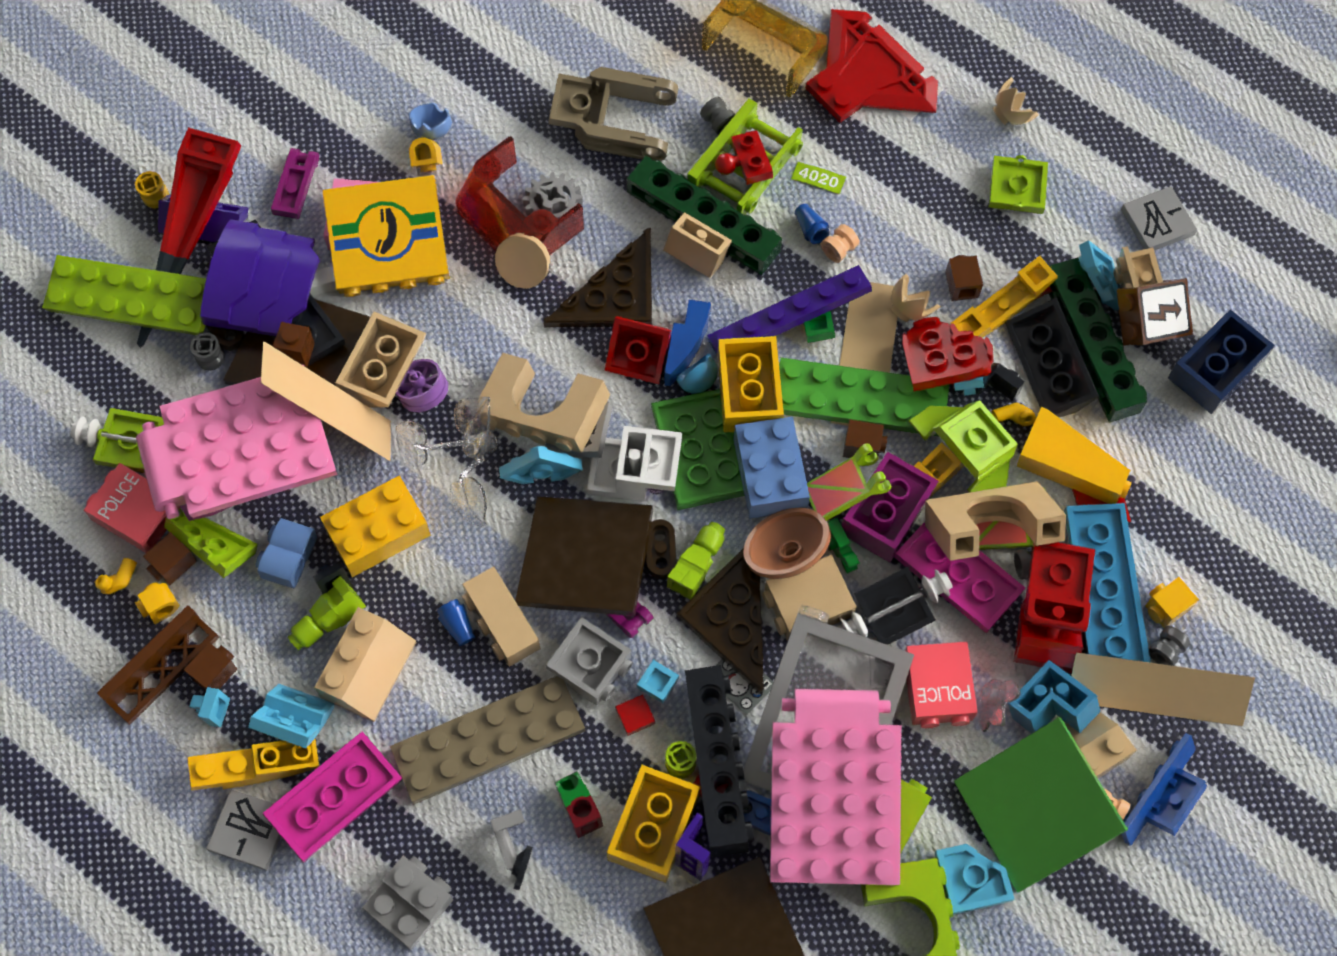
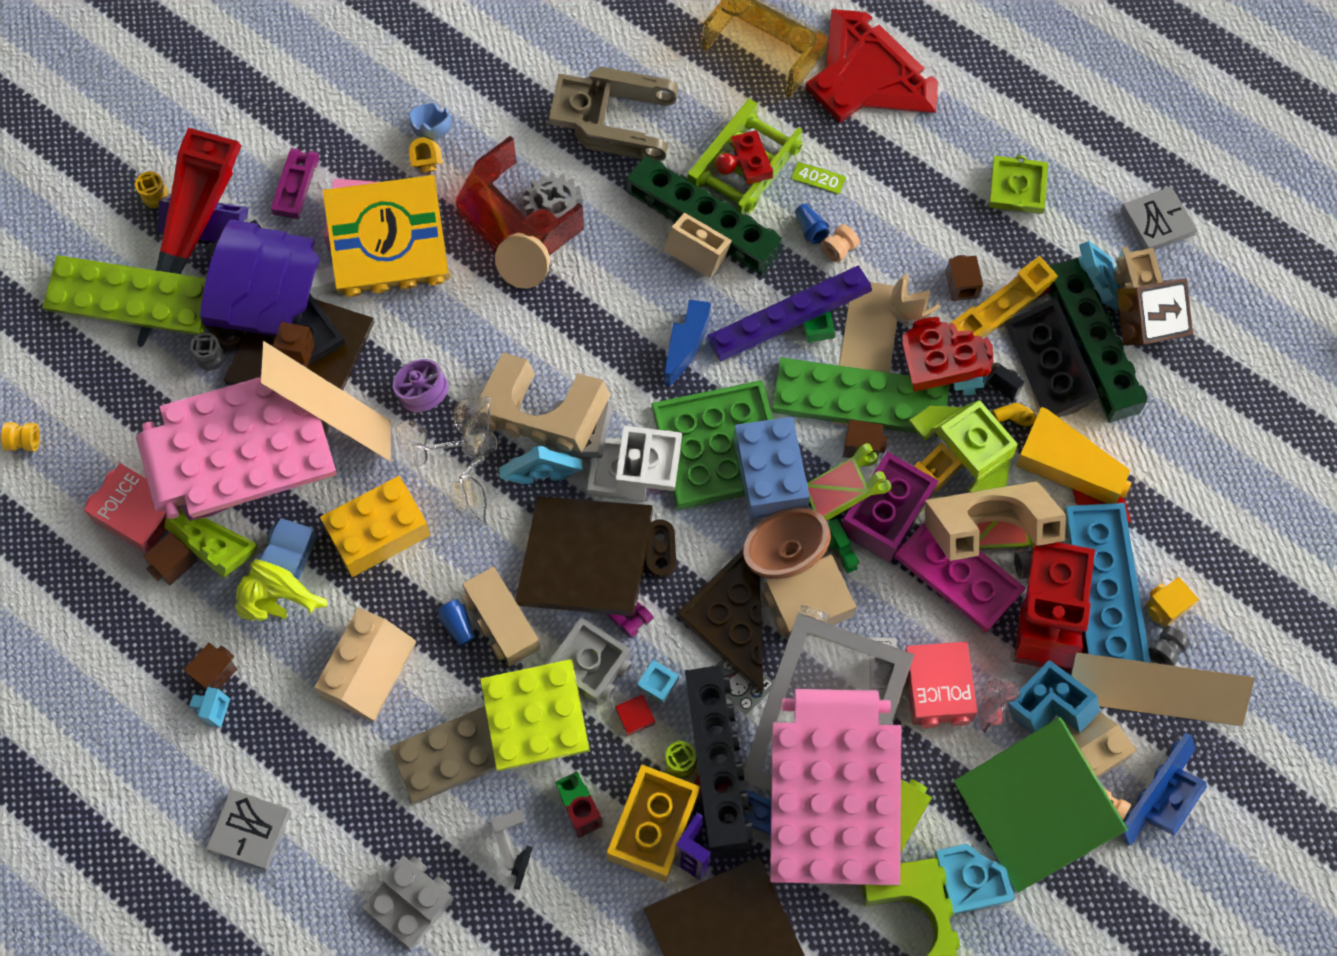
lime plate [71,408,164,473] -> none
yellow arm [95,558,137,595] -> none
reddish brown fence [97,605,219,725] -> none
yellow plate [135,582,179,624] -> none
yellow slope [187,739,319,791] -> none
medium azure slope [248,684,335,748] -> none
dark pink plate [263,731,402,863] -> none
lime piece [287,577,366,651] -> none
black tile [313,562,355,594] -> none
tan slope [335,312,426,407] -> none
dark brown tile [544,228,652,327] -> none
red slope [604,316,671,384] -> none
lime piece [667,521,725,600] -> none
dark azure hair [676,354,719,394] -> none
dark grey wheel [700,97,735,135] -> none
yellow brick [717,336,784,432] -> none
black plate [837,567,953,645] -> none
tan piece [993,77,1039,125] -> none
dark blue brick [1168,309,1275,414] -> none
none -> yellow wheel [1,422,40,452]
none -> neon yellow hair [235,559,328,621]
none -> neon yellow plate [481,659,590,771]

